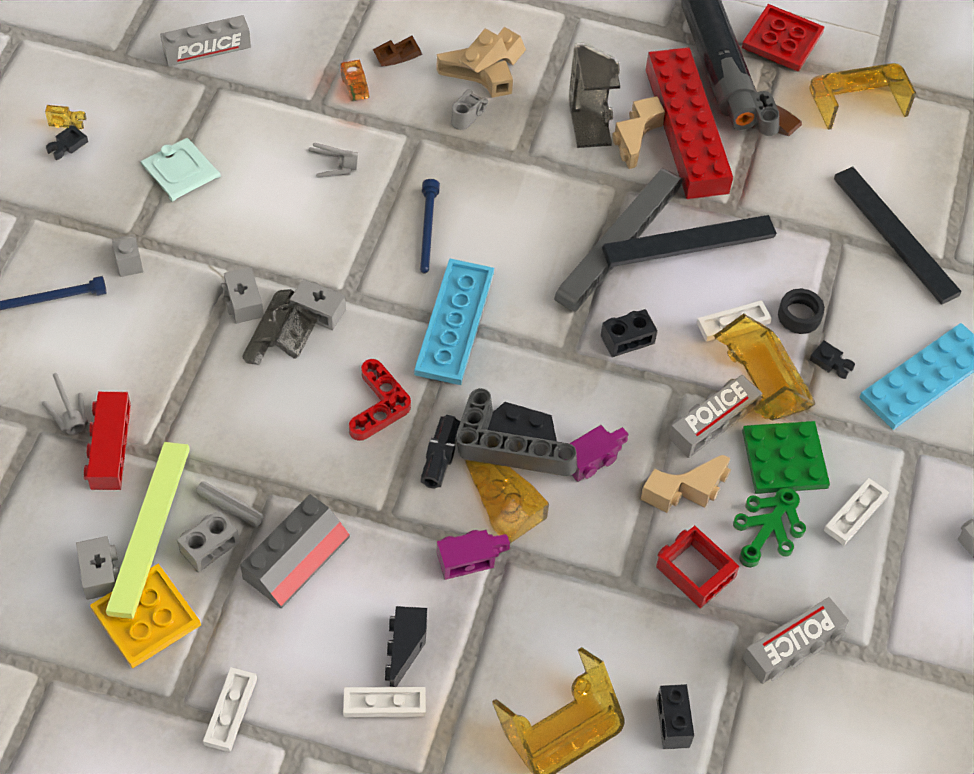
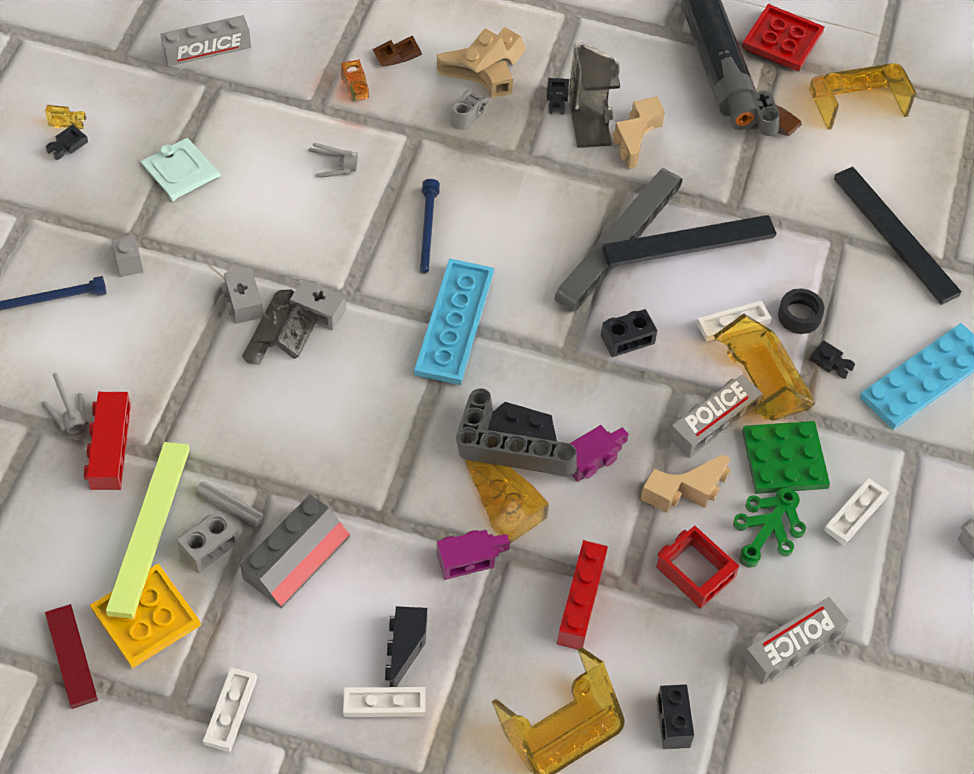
light grey brick [76,536,119,600] -> none
red beam [349,359,411,441] -> none
black piece [421,415,461,489] -> none
red brick [645,47,733,199] -> none
none -> dark red tile [45,604,98,709]
none -> black plate [547,78,569,115]
none -> red brick [557,540,608,651]

